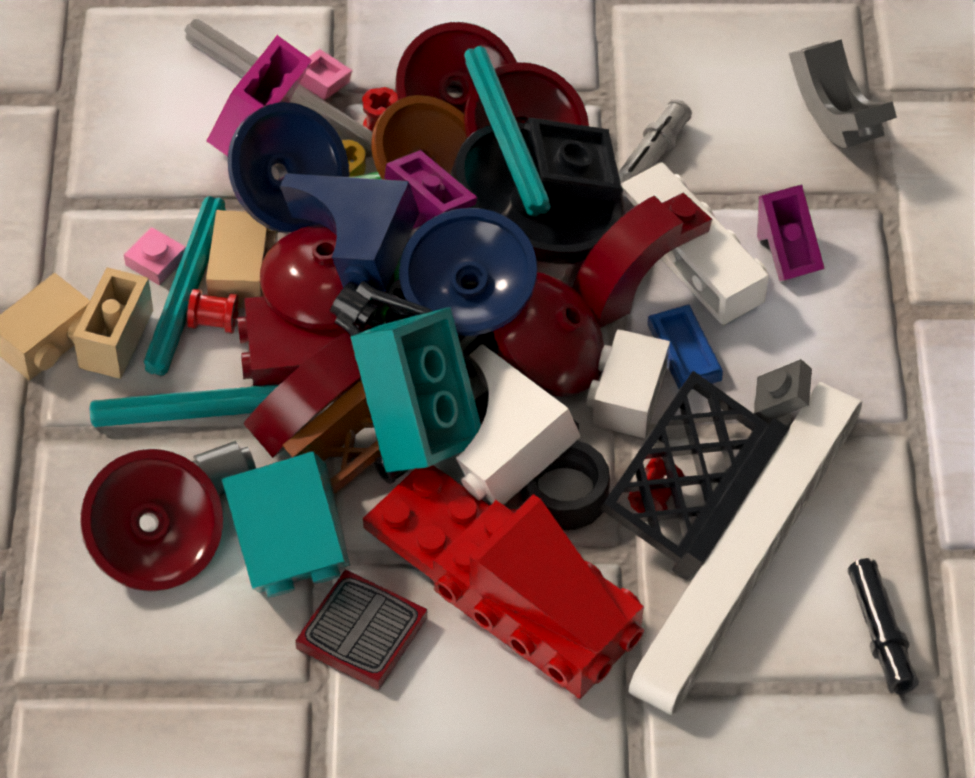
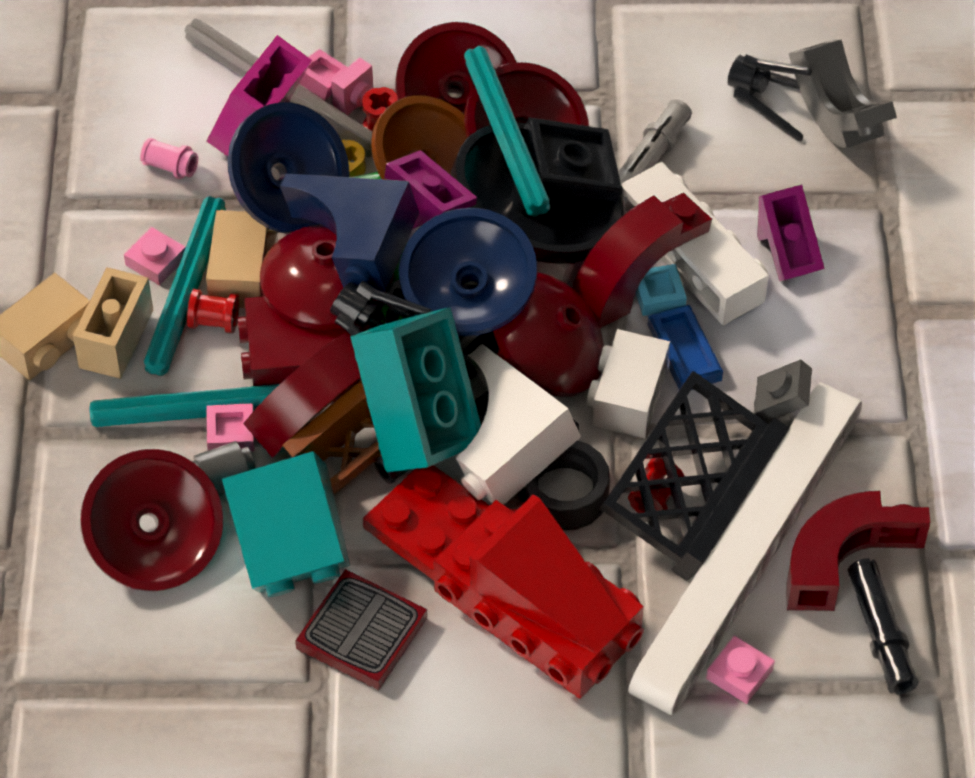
none -> bright pink pin [140,138,198,179]
none -> bright pink plate [207,404,254,452]
none -> bright pink plate [331,58,373,116]
none -> medium azure plate [636,264,687,316]
none -> bright pink plate [706,636,775,704]
none -> black plant [727,54,812,141]
none -> dark red arch [786,491,930,611]

